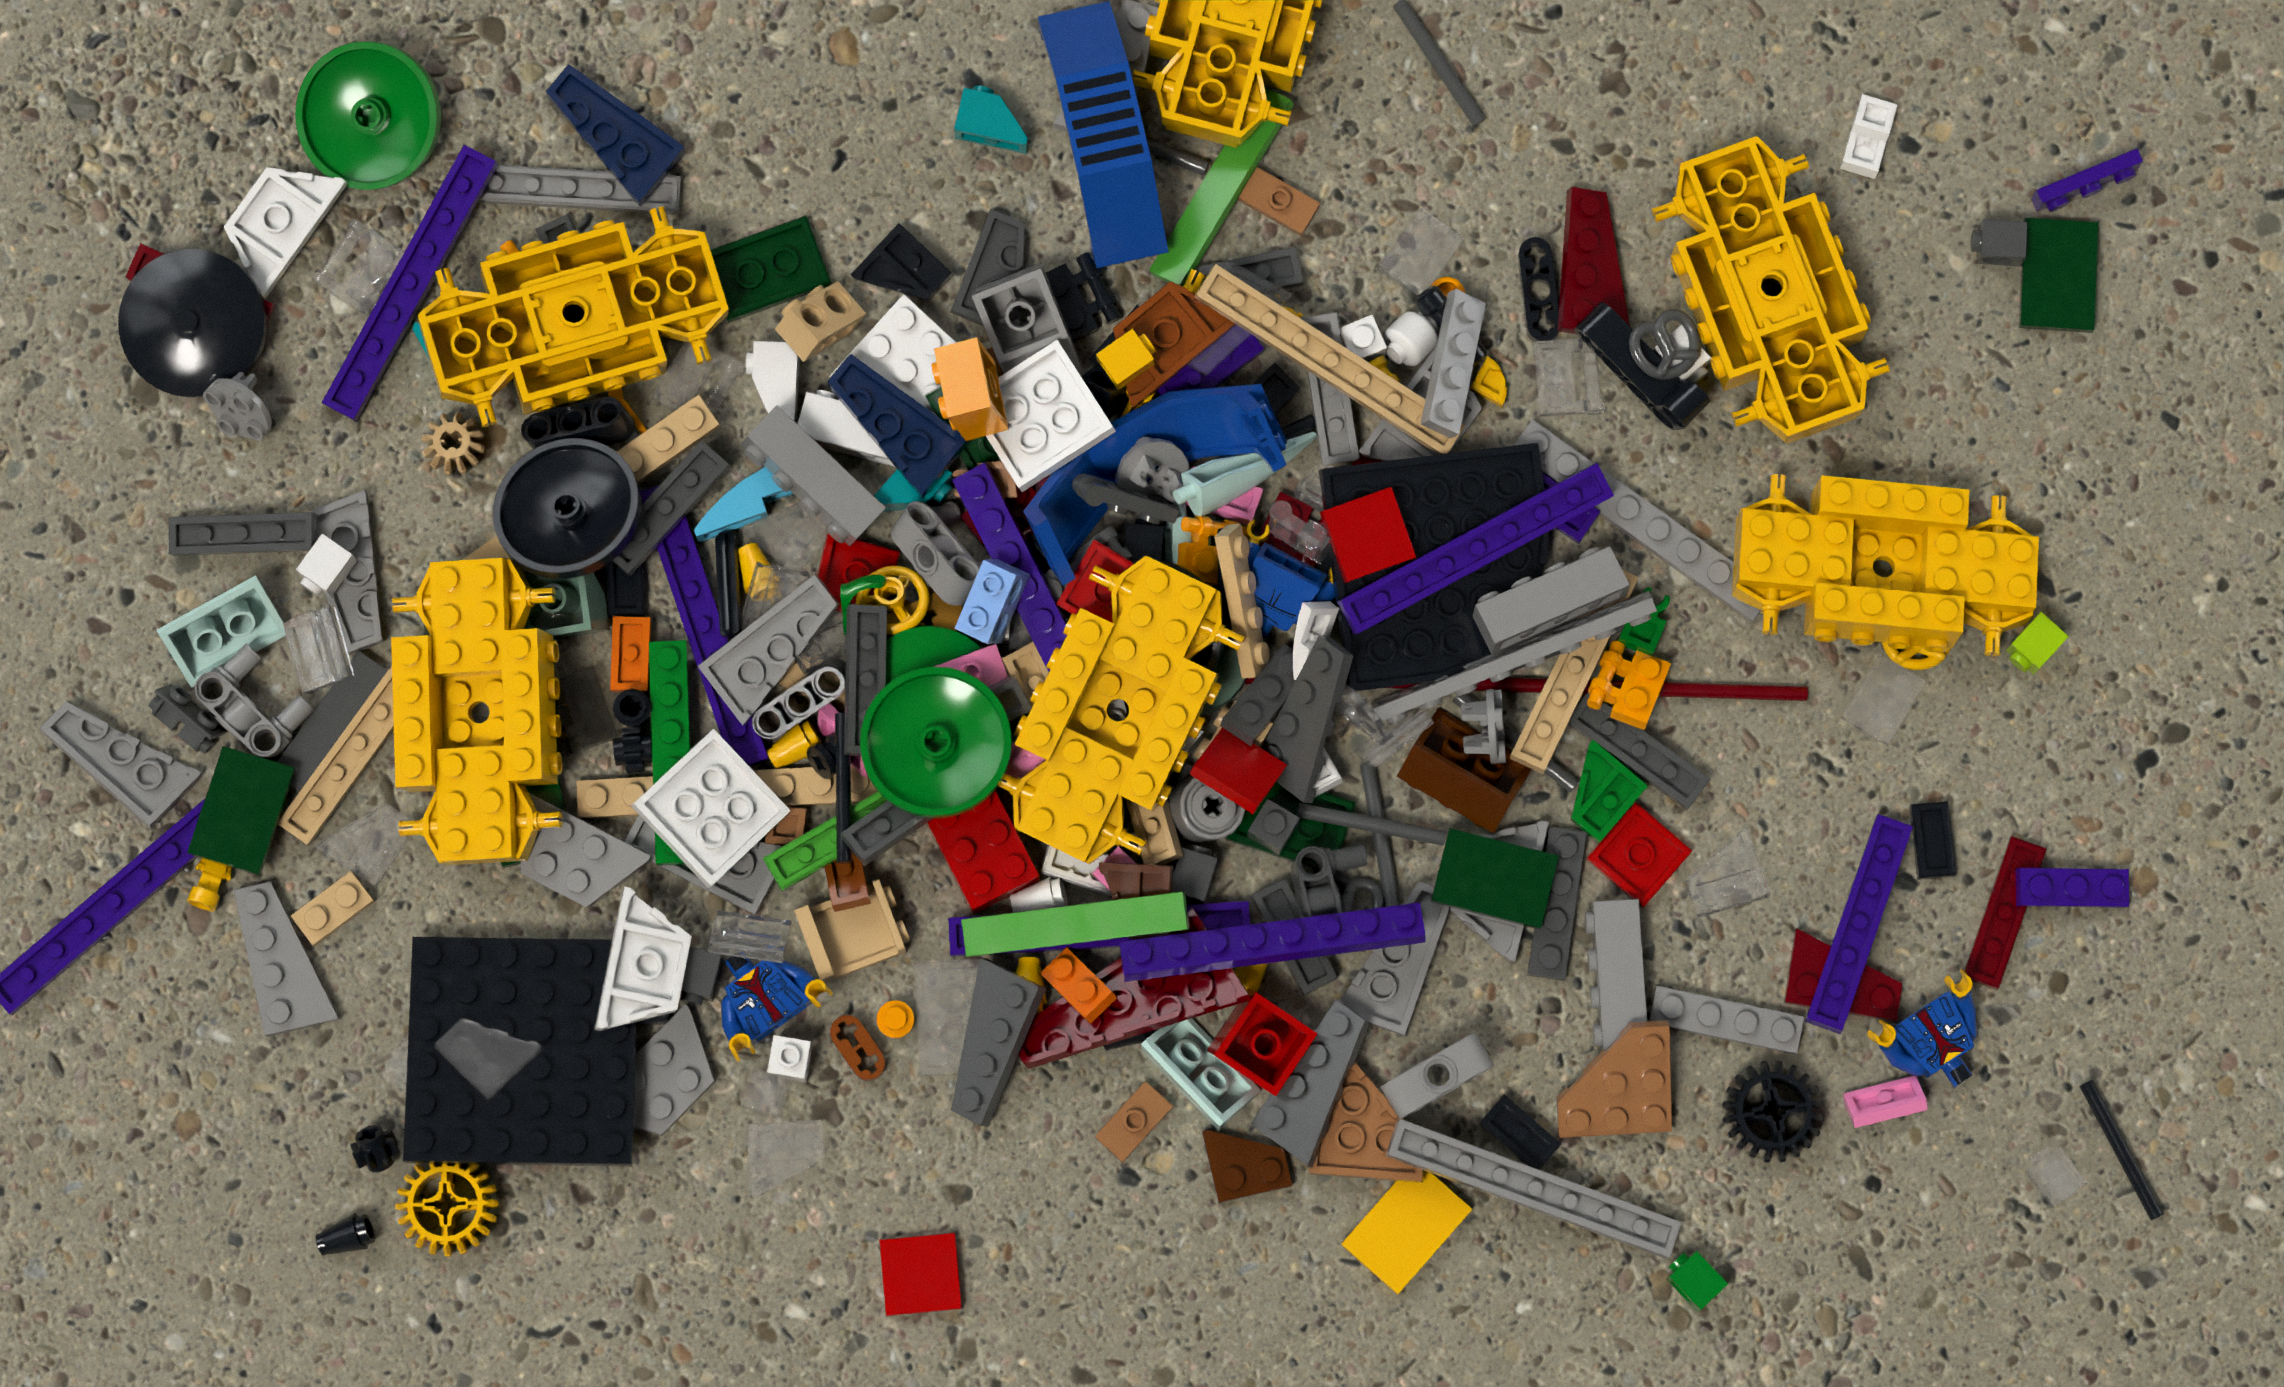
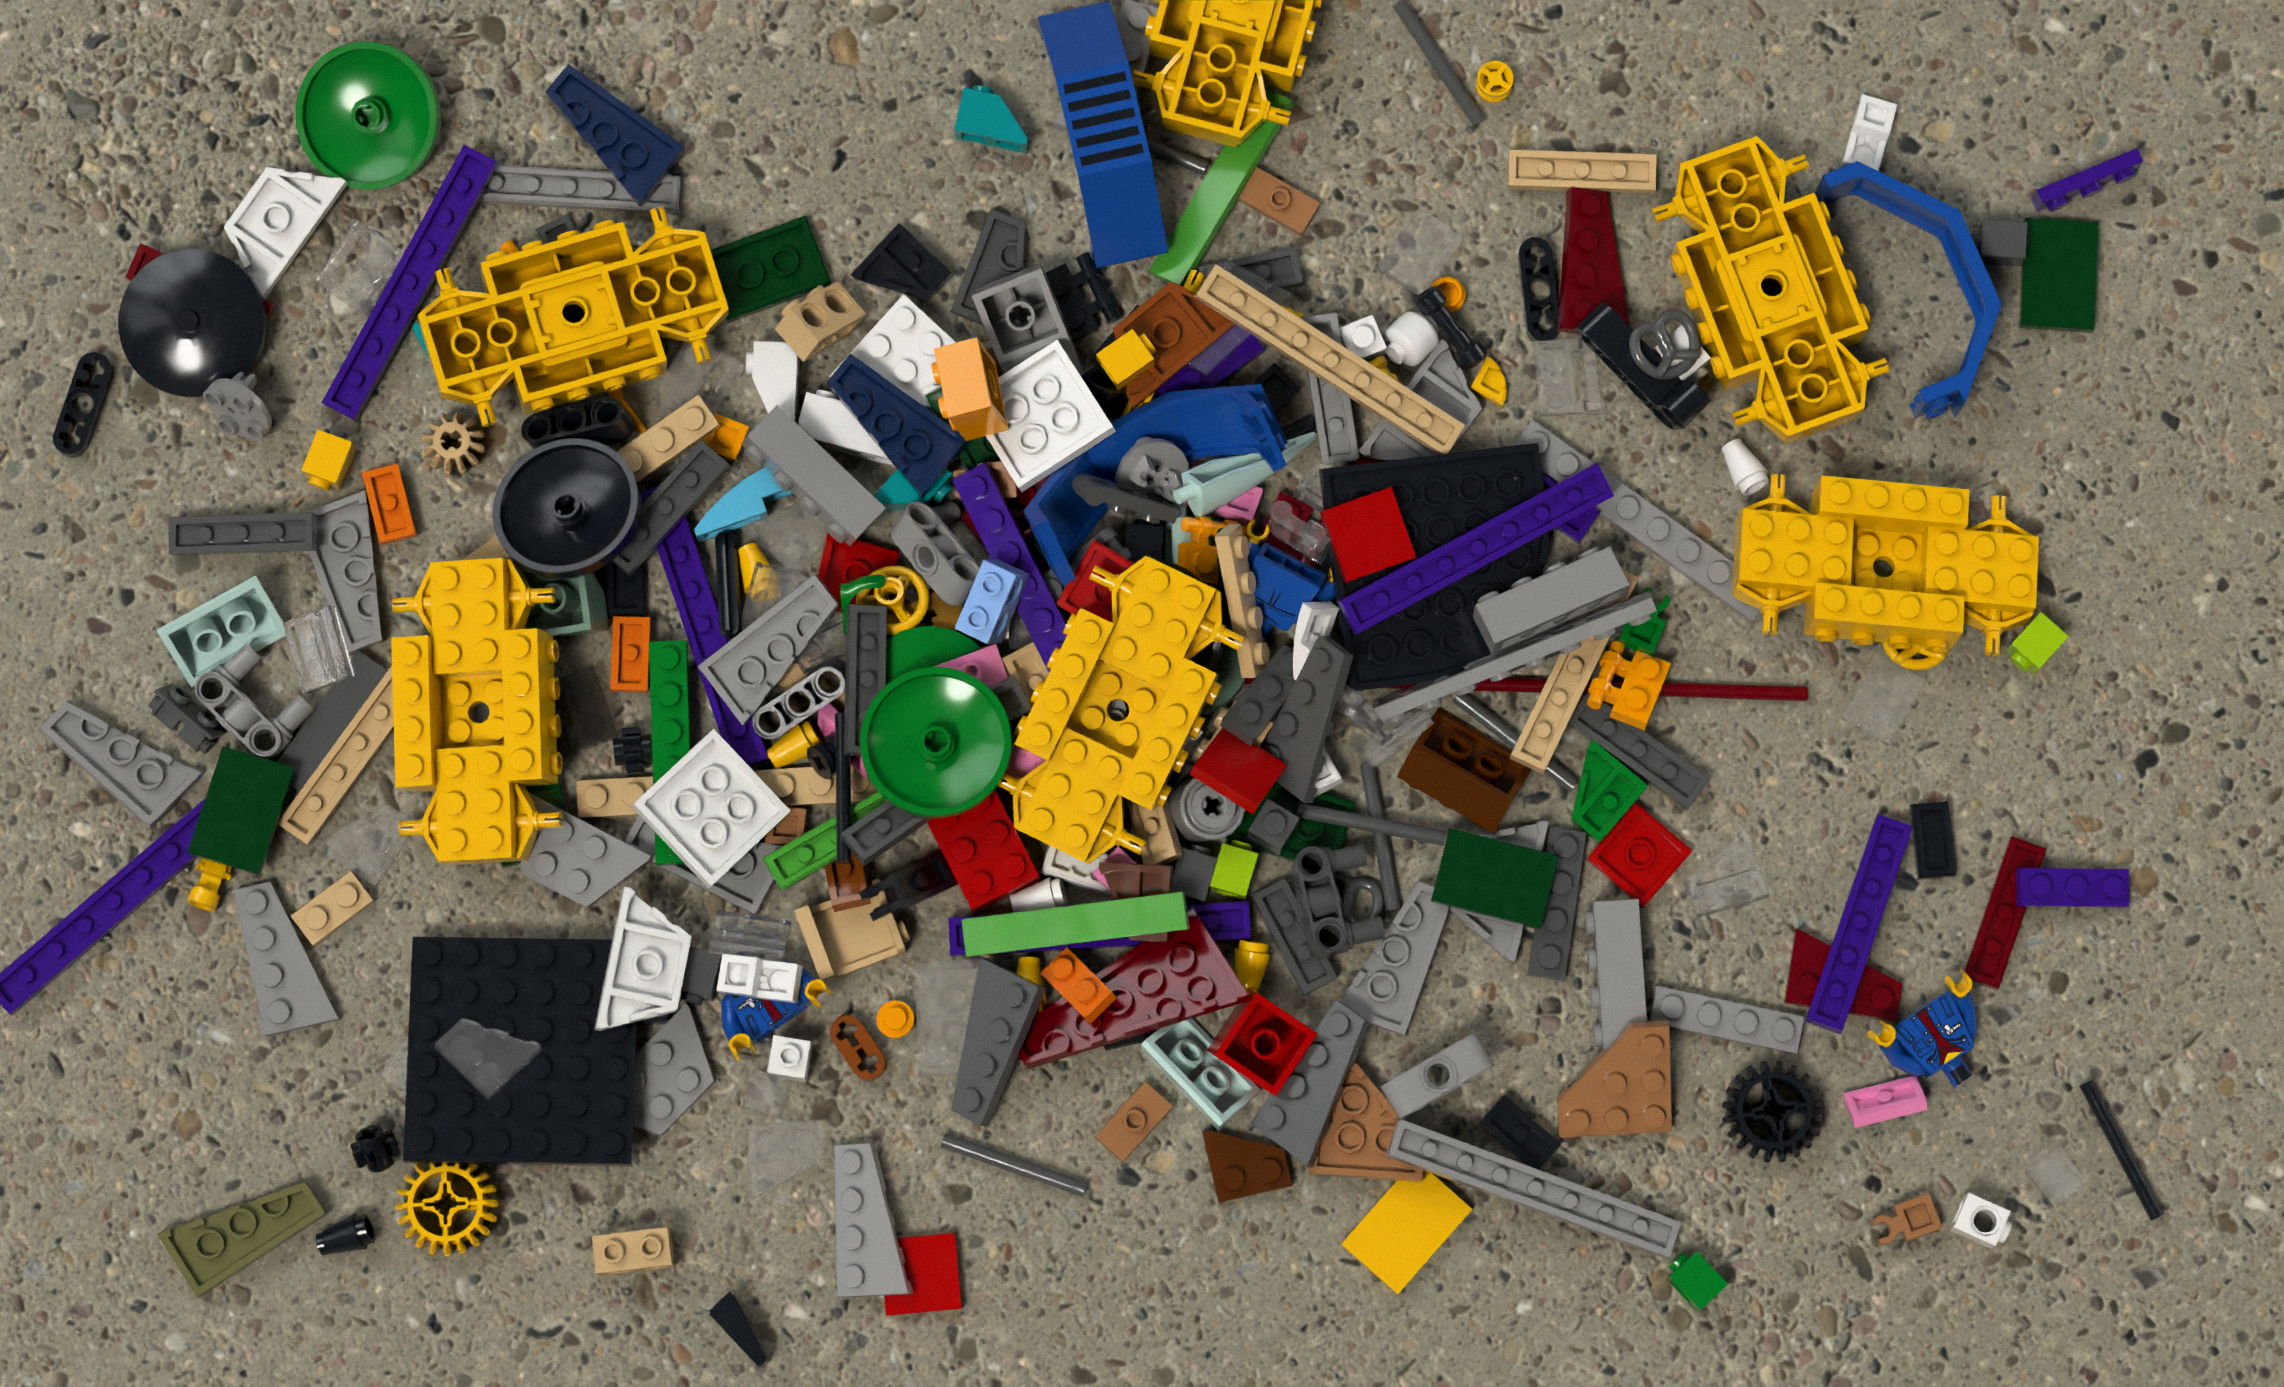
white brick [296,534,357,597] -> none
black cone [613,689,650,726] -> none
dark purple plate [1119,902,1426,982] -> none
light grey plate [1421,289,1486,438] -> none
light grey plate [1461,689,1506,764] -> none
none -> black beam [53,352,113,458]
none -> olive wing [156,1182,327,1298]
none -> yellow brick [301,430,357,492]
none -> orange plate [362,463,417,546]
none -> tan brick [592,1227,675,1277]
none -> light orange plate [703,413,750,463]
none -> black slope [709,1291,768,1368]
none -> white slope [716,954,803,1003]
none -> light grey wing [834,1143,913,1298]
none -> black hinge [859,851,957,921]
none -> dark grey bar [940,1133,1088,1197]
none -> lime brick [1209,840,1258,901]
none -> yellow wheel [1476,61,1513,103]
none -> tan plate [1508,149,1657,194]
none -> white cone [1721,438,1769,496]
none -> blue panel [1815,161,2002,420]
none -> medium nougat plate [1870,1193,1942,1245]
none -> white brick [1949,1193,2012,1249]

